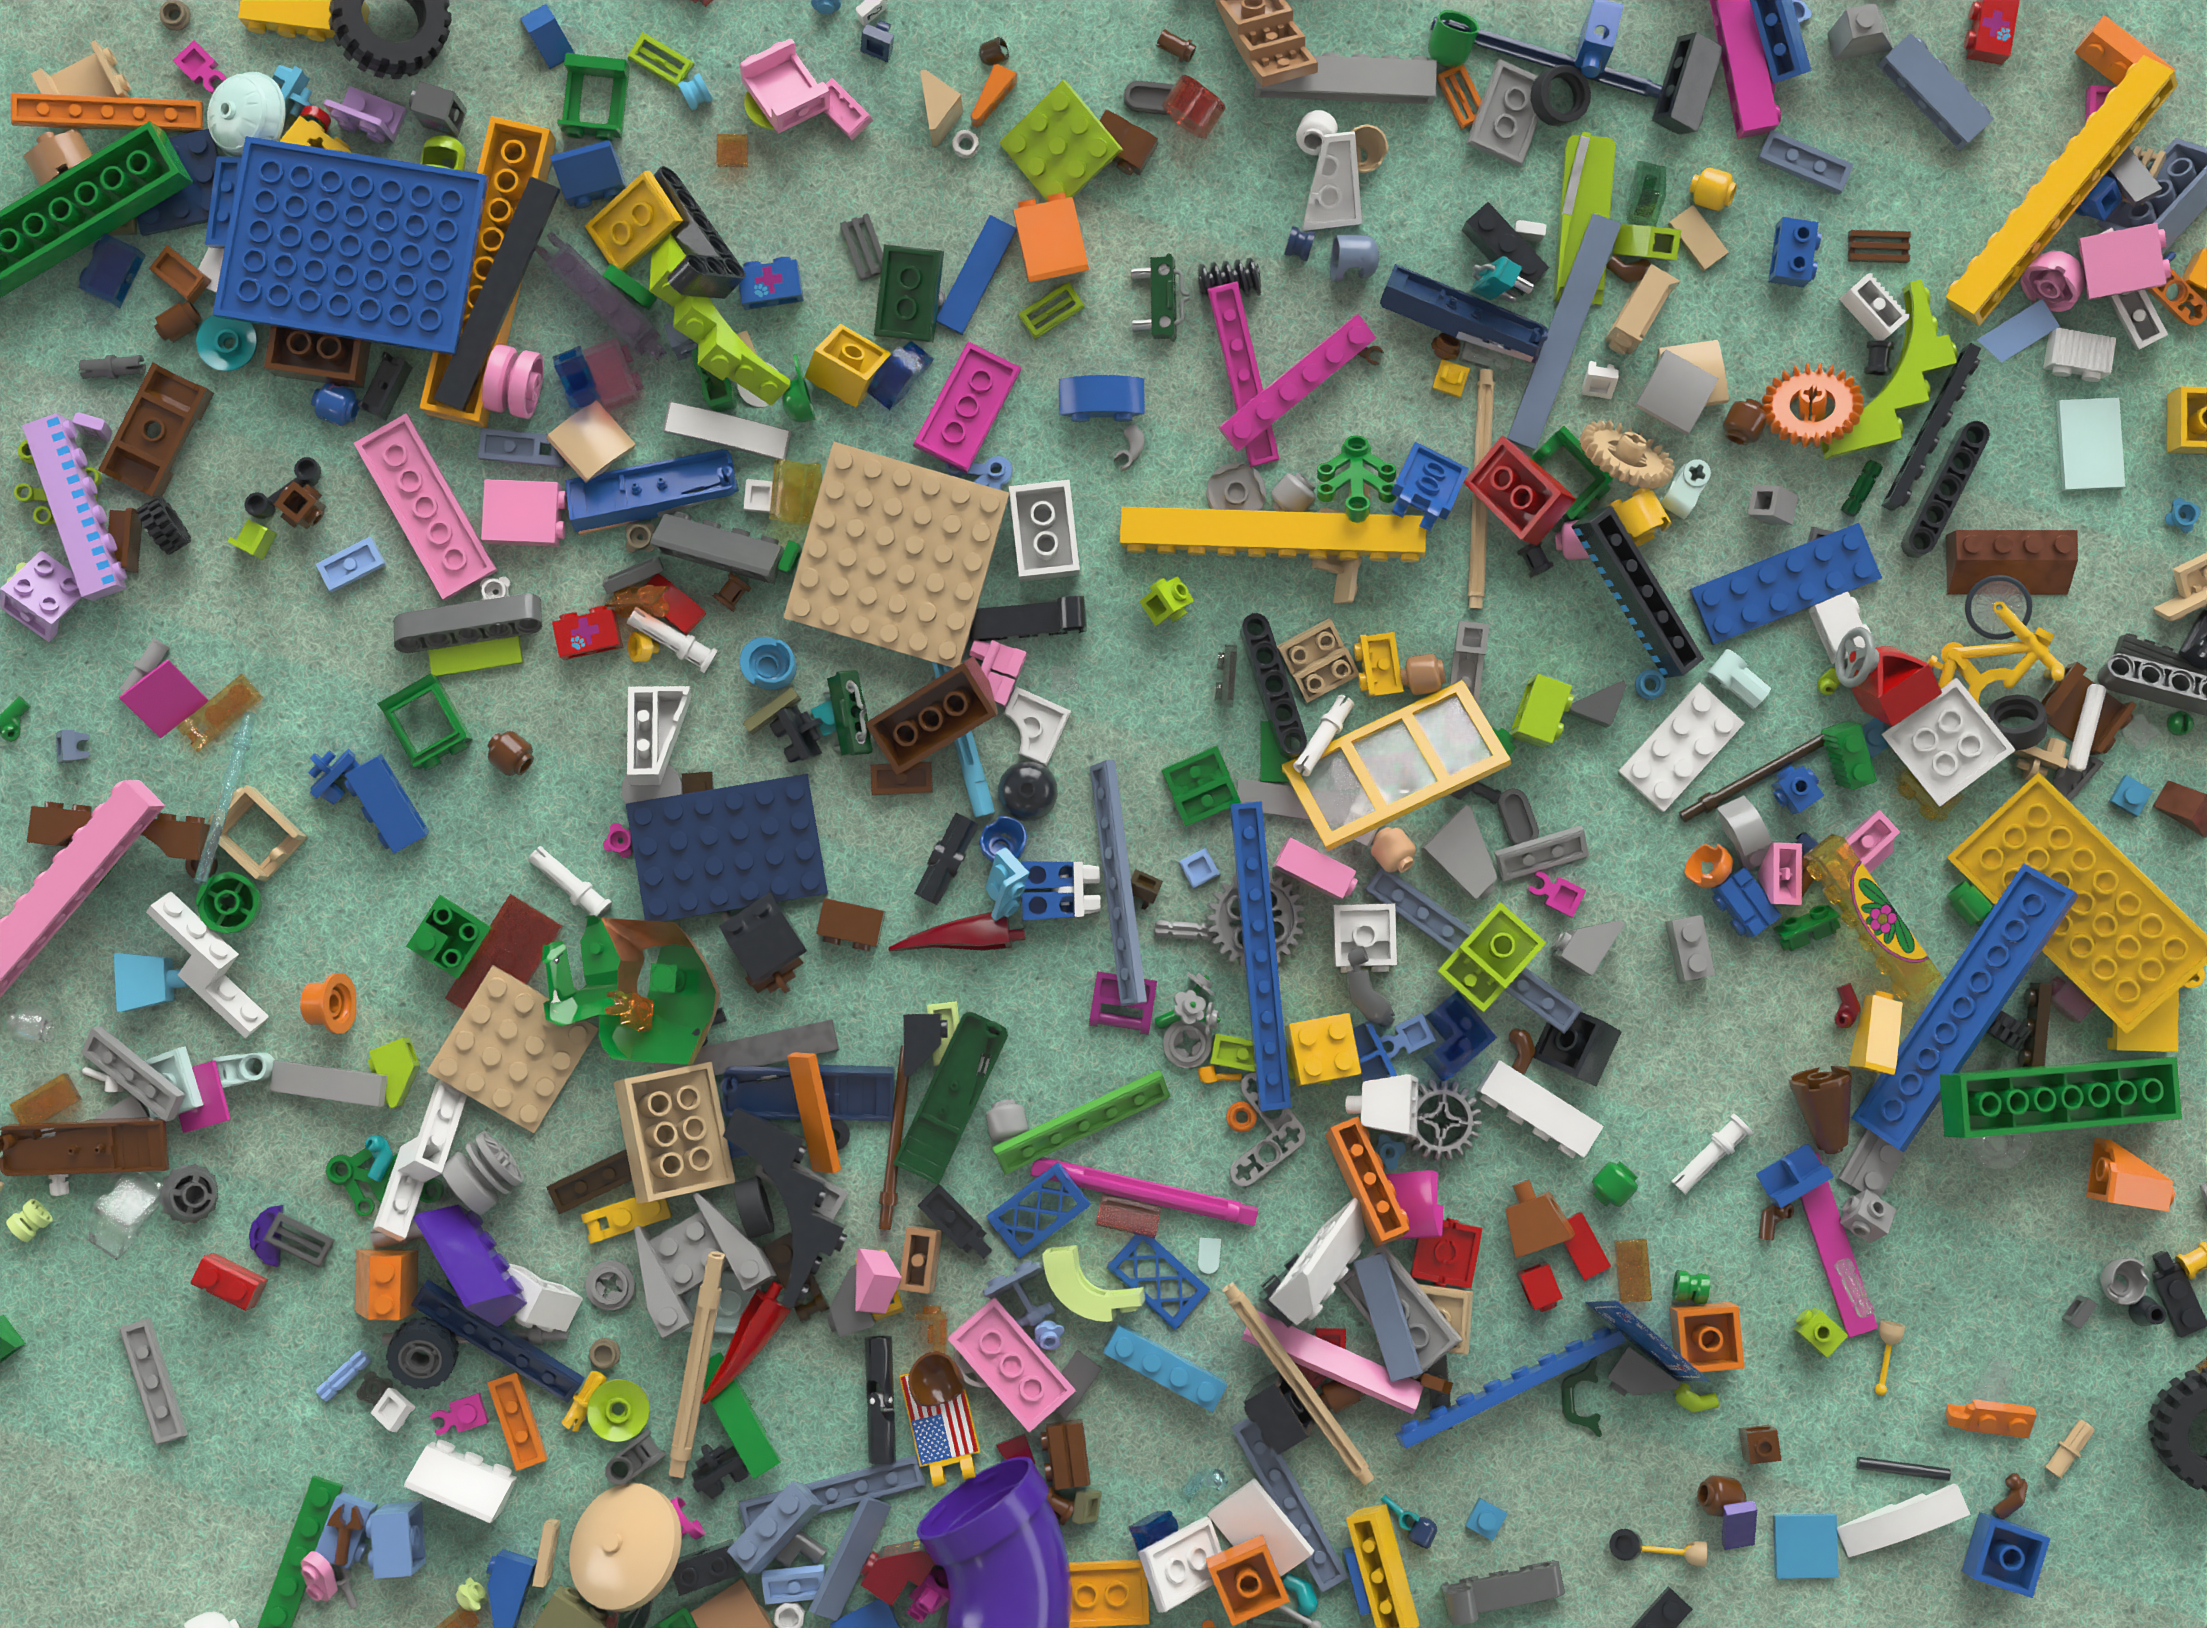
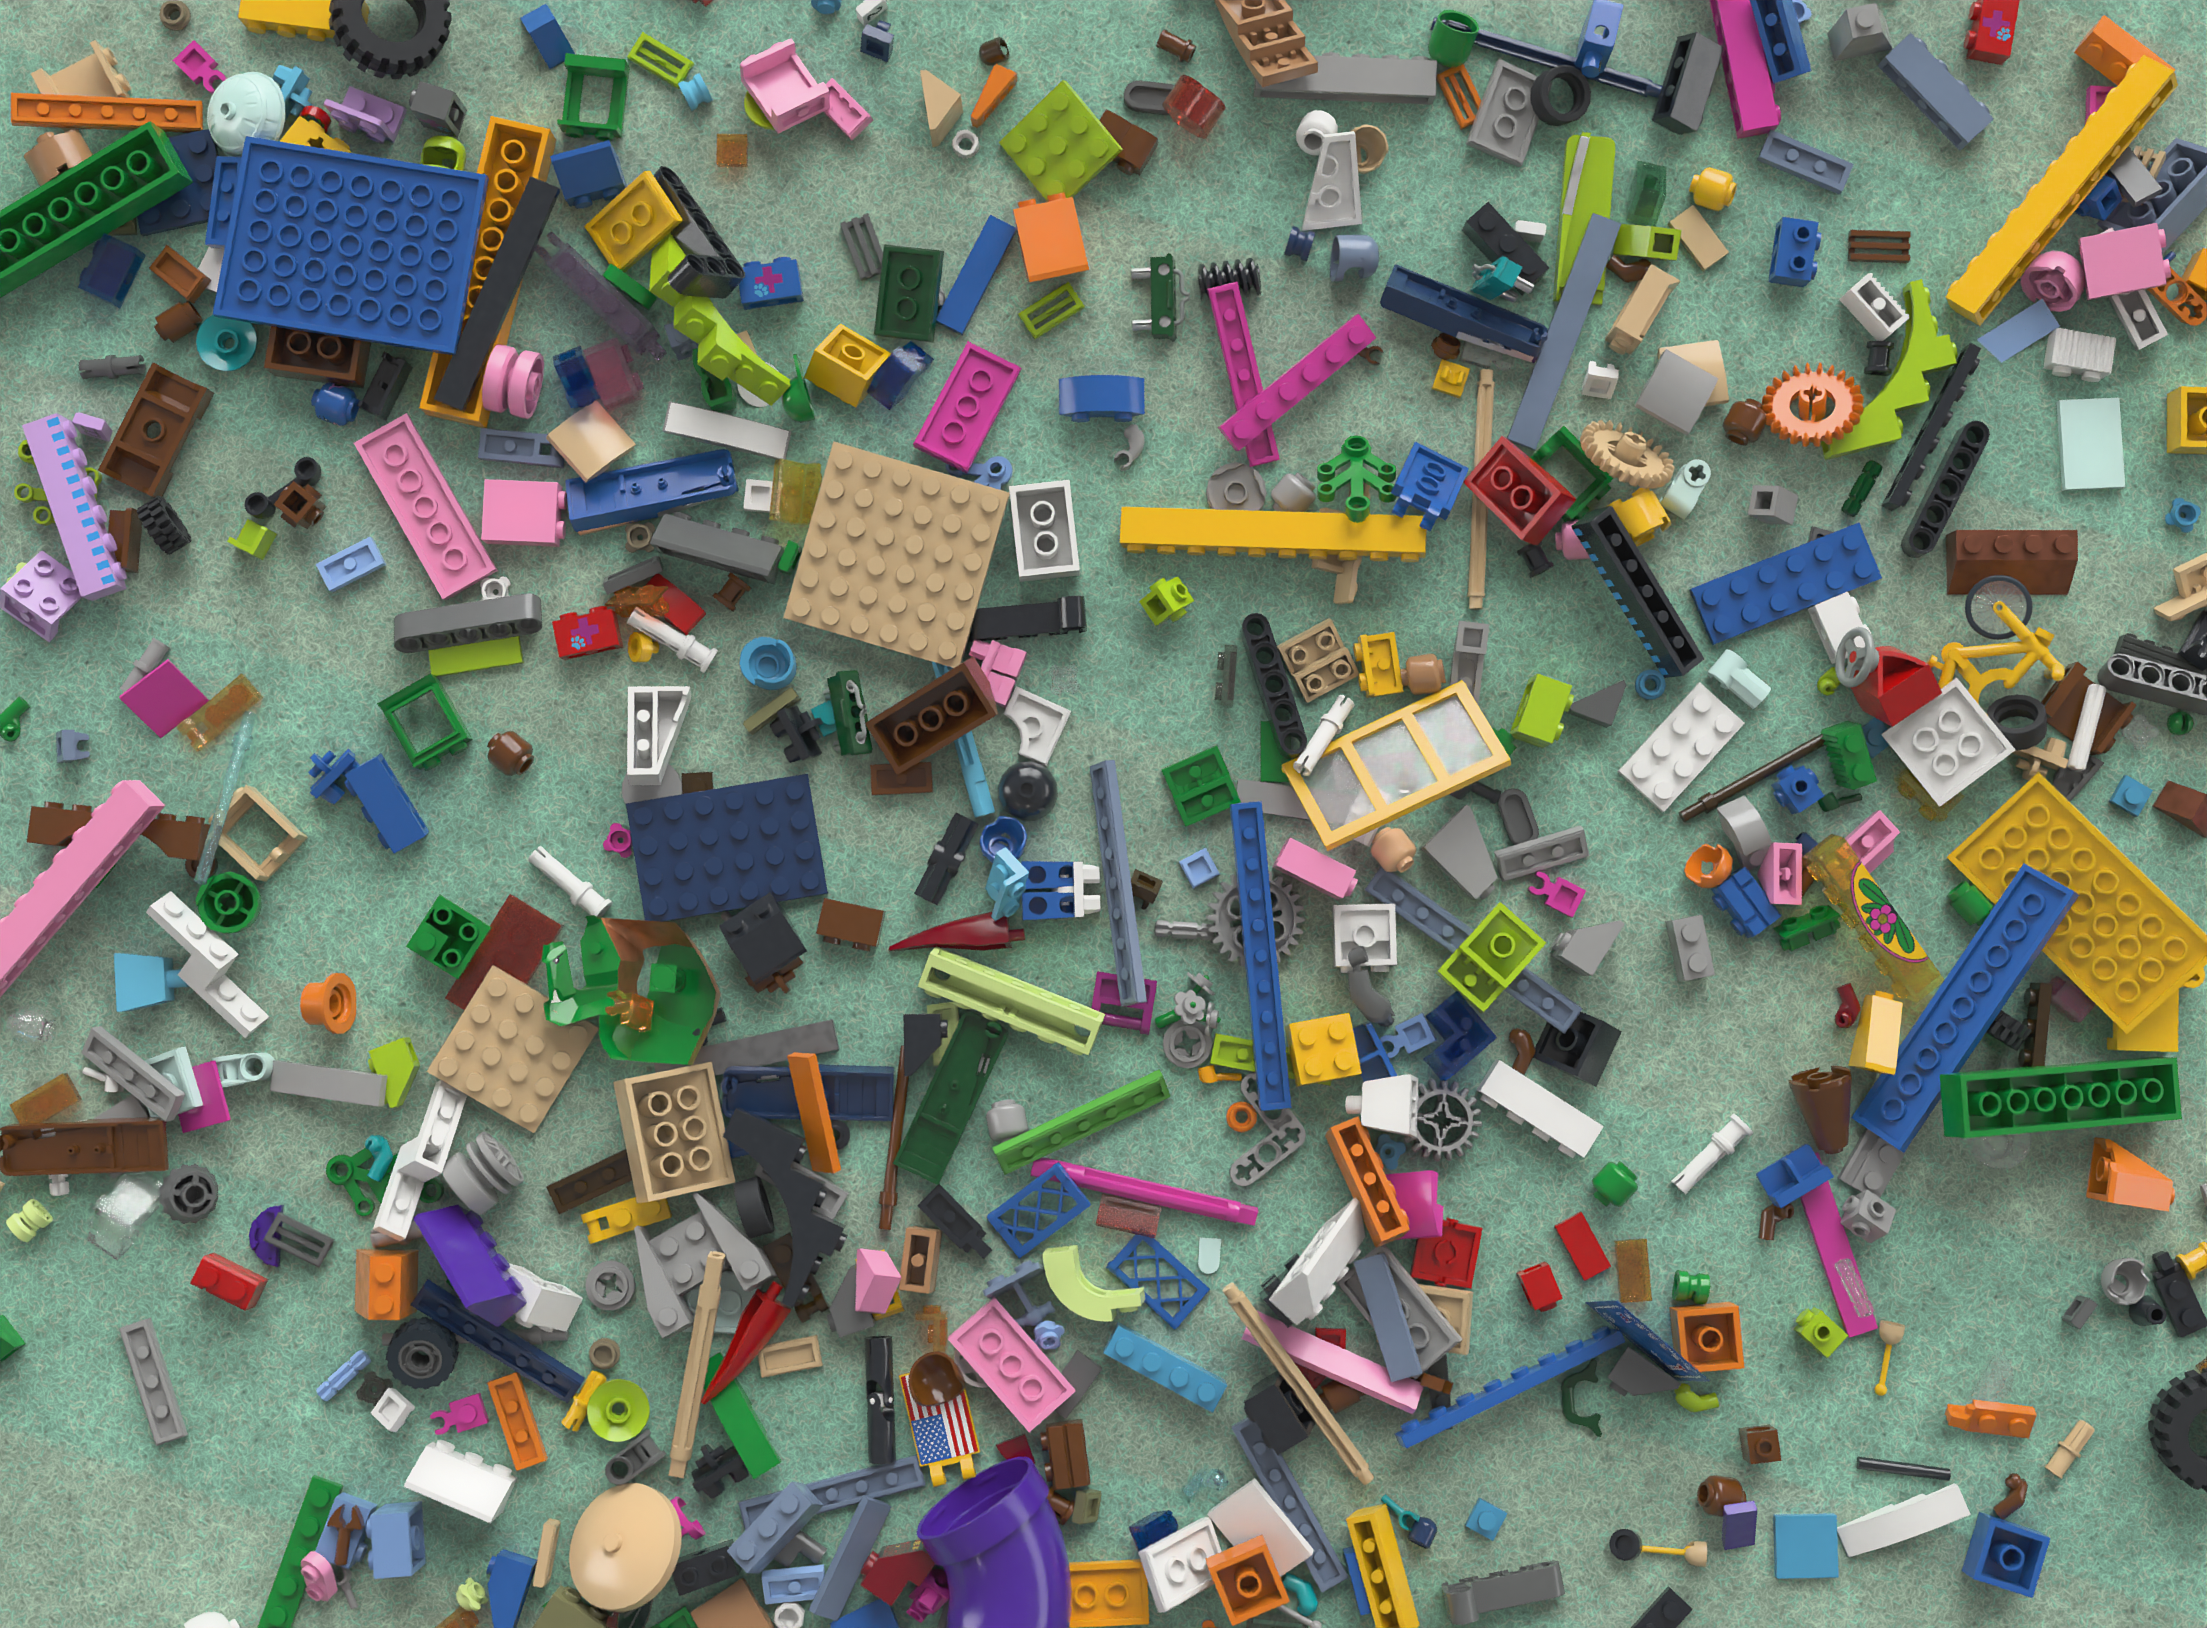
dark orange torso [1506,1179,1575,1258] -> none
none -> tan tile [758,1335,823,1378]
none -> yellowish green piece [918,946,1106,1055]
none -> dark green hand [1817,791,1862,812]

